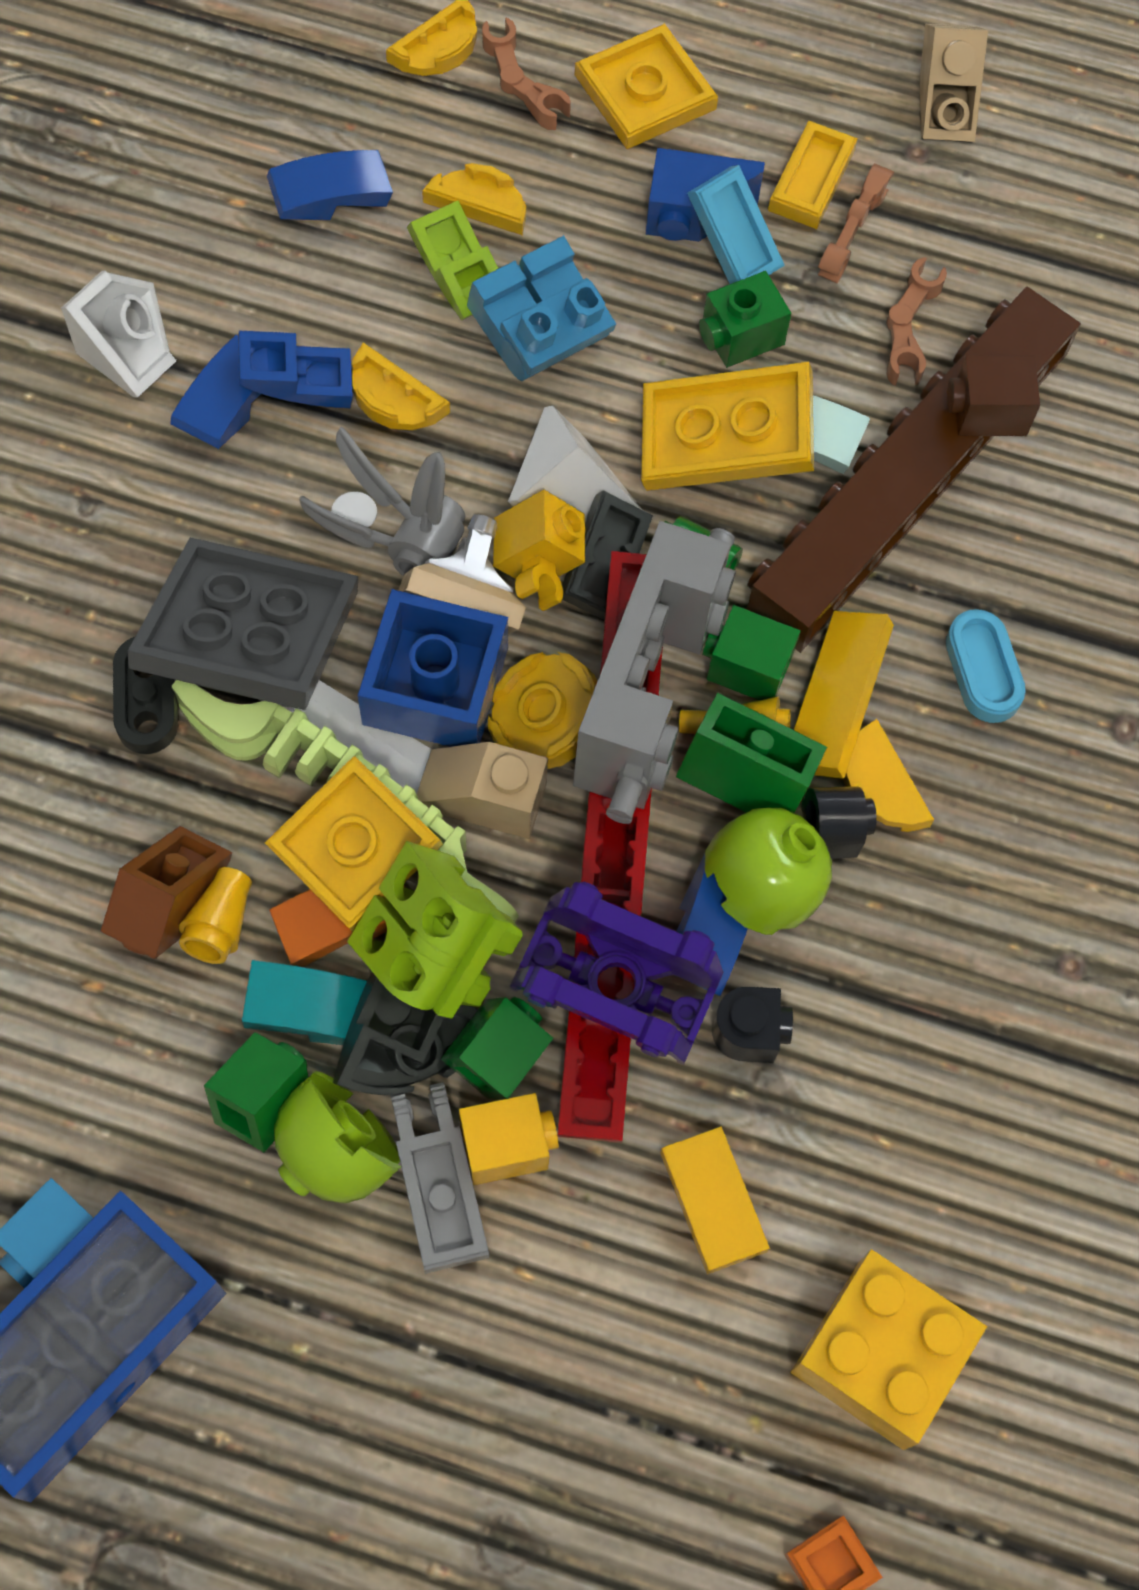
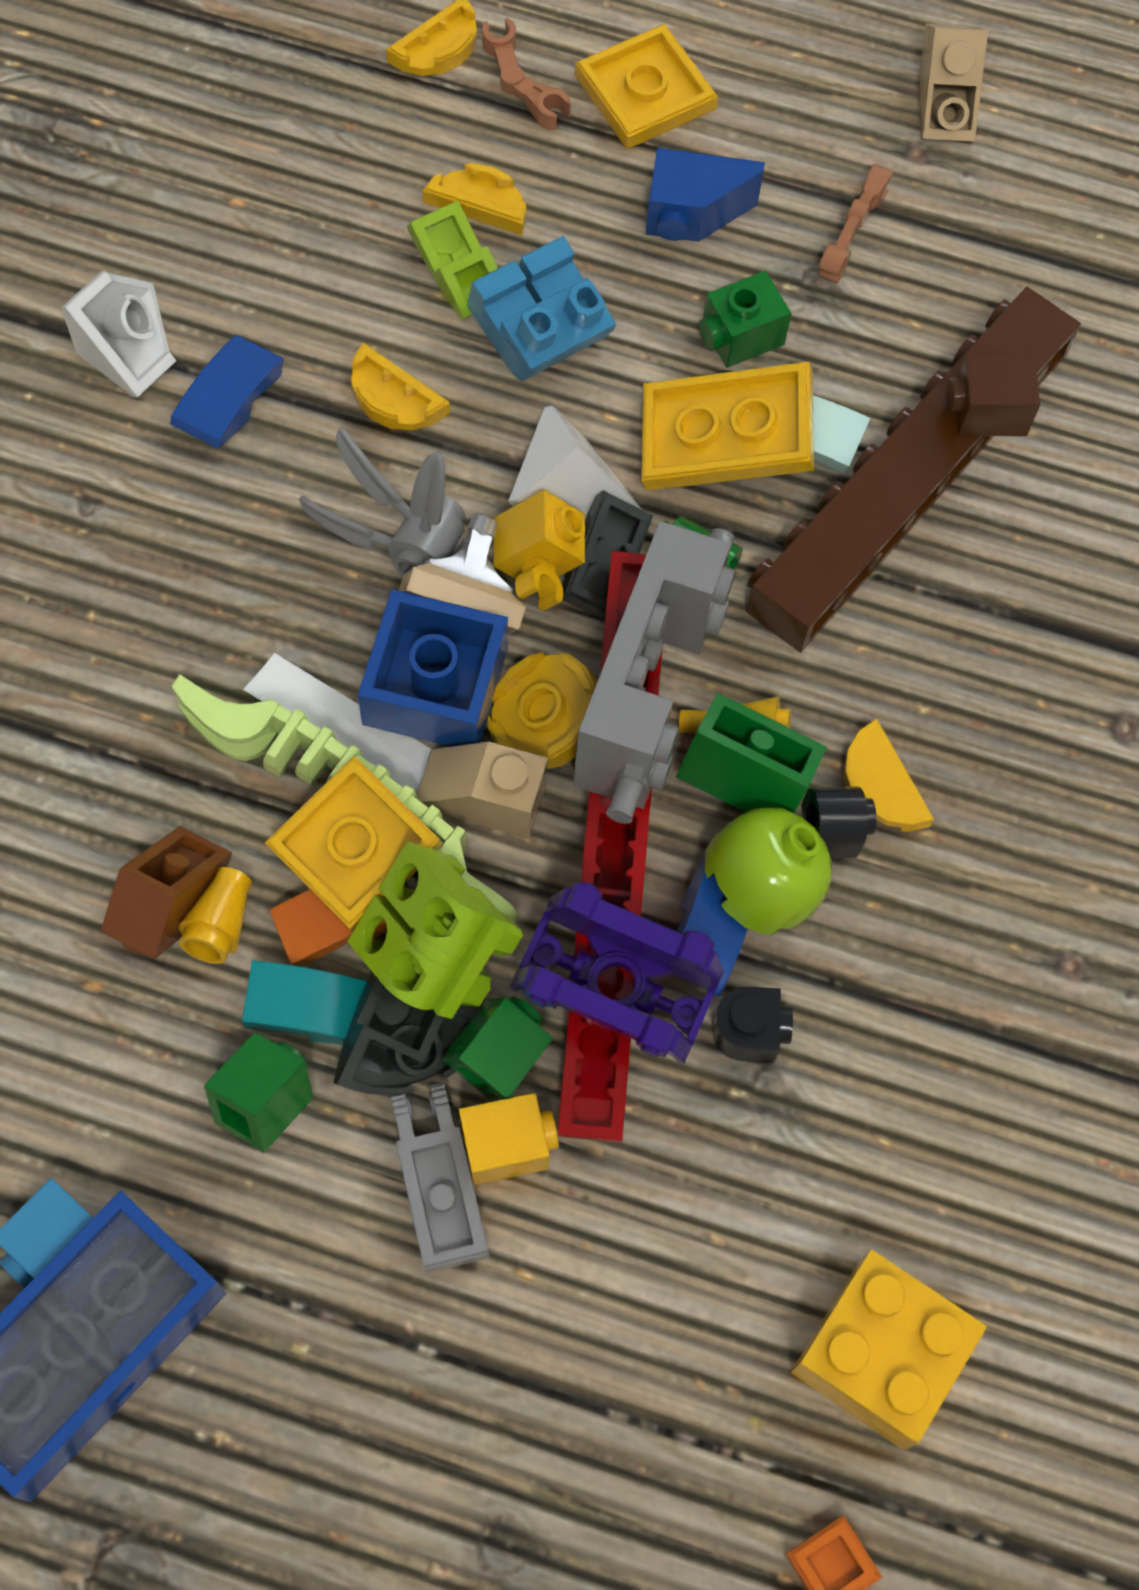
pearl dark grey plate [113,637,178,754] -> none
dark grey plate [128,537,358,710] -> none
blue slope [238,330,353,409] -> none
blue slope [267,150,393,220] -> none
lime cylinder [274,1071,402,1203] -> none
white sticker [331,492,377,527] -> none
yellow tile [660,1126,770,1275] -> none
medium azure tile [687,165,785,284] -> none
green brick [702,605,801,700] -> none
yellow tile [768,121,858,229] -> none
yellow tile [794,611,894,779] -> none
nougat piece [886,257,947,386] -> none
medium azure tile [946,609,1025,723] -> none

